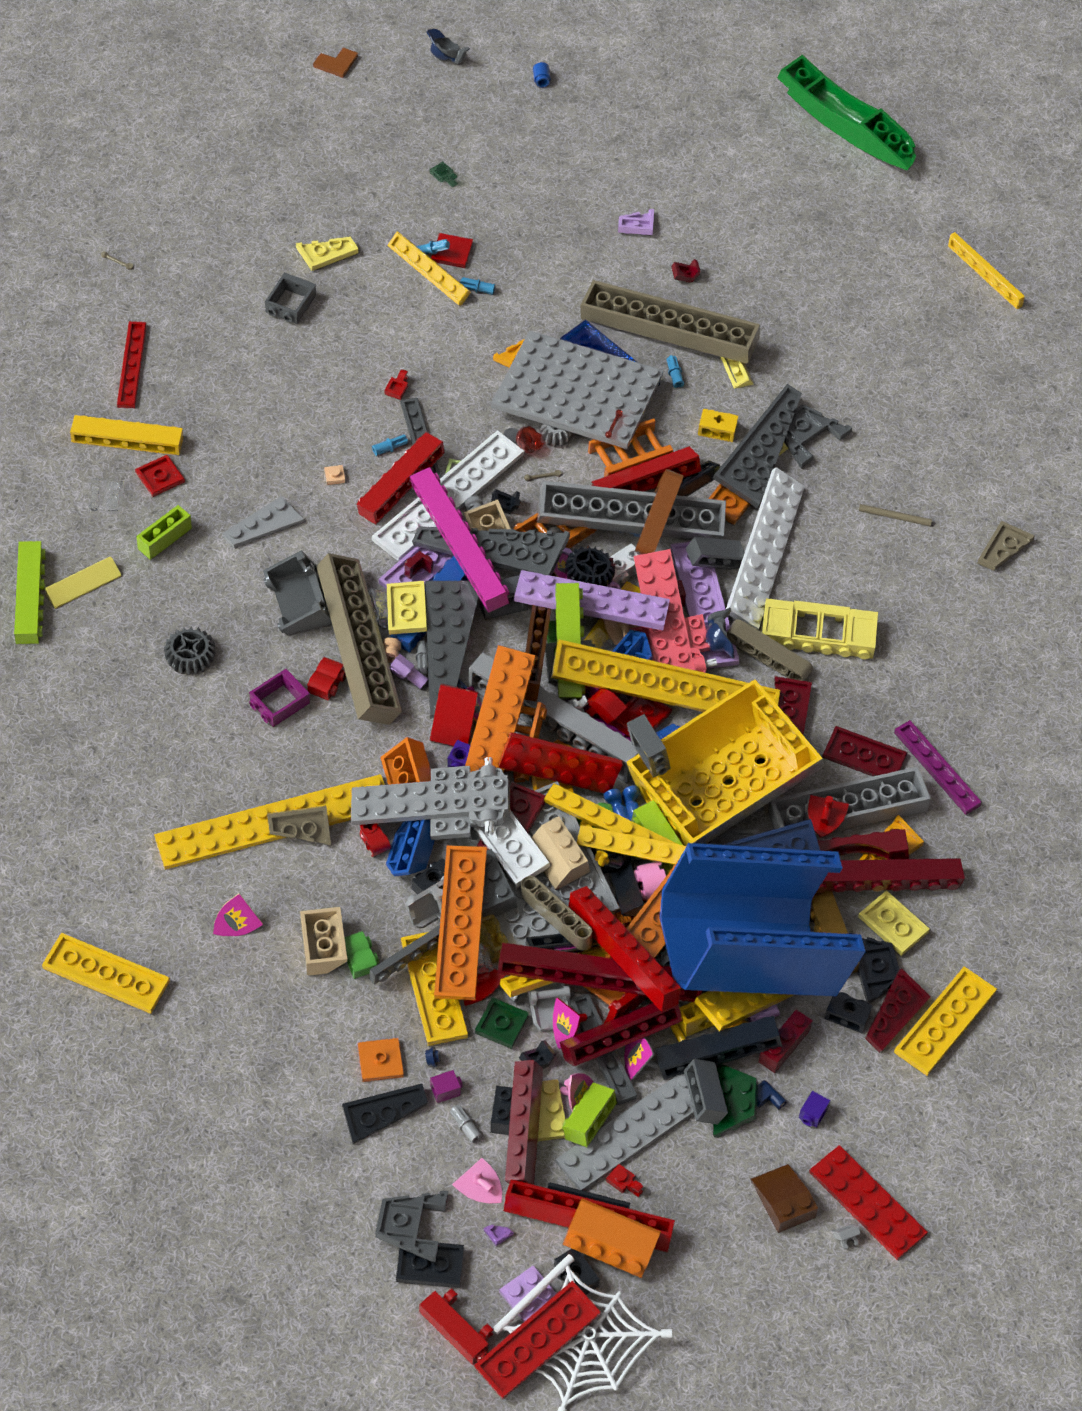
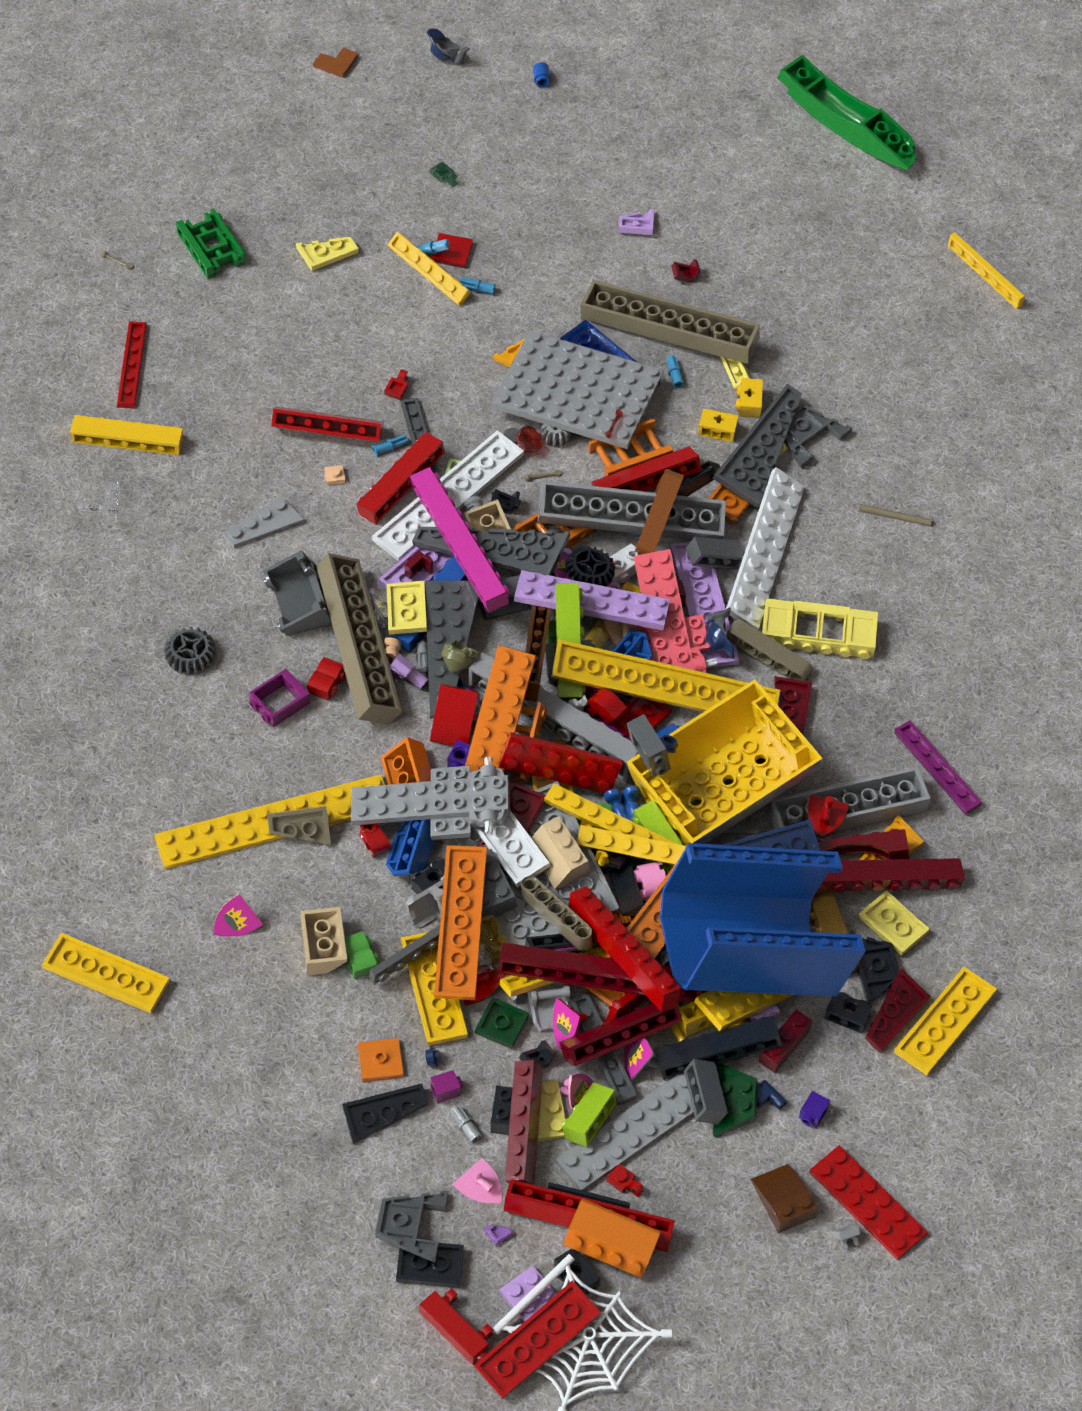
lime brick [14,541,46,644] -> none
light yellow slope [45,556,121,609] -> none
red tile [135,455,185,497] -> none
lime brick [136,505,192,560] -> none
dark grey window [265,272,316,324] -> none
dark red tile [822,726,908,777] -> none
dark tan wing [977,521,1035,571] -> none
none -> green fence [176,208,247,279]
none -> red brick [271,406,384,442]
none -> olive hair [441,640,479,672]
none -> dark blue plate [660,735,678,753]
none -> yellow brick [735,378,763,418]

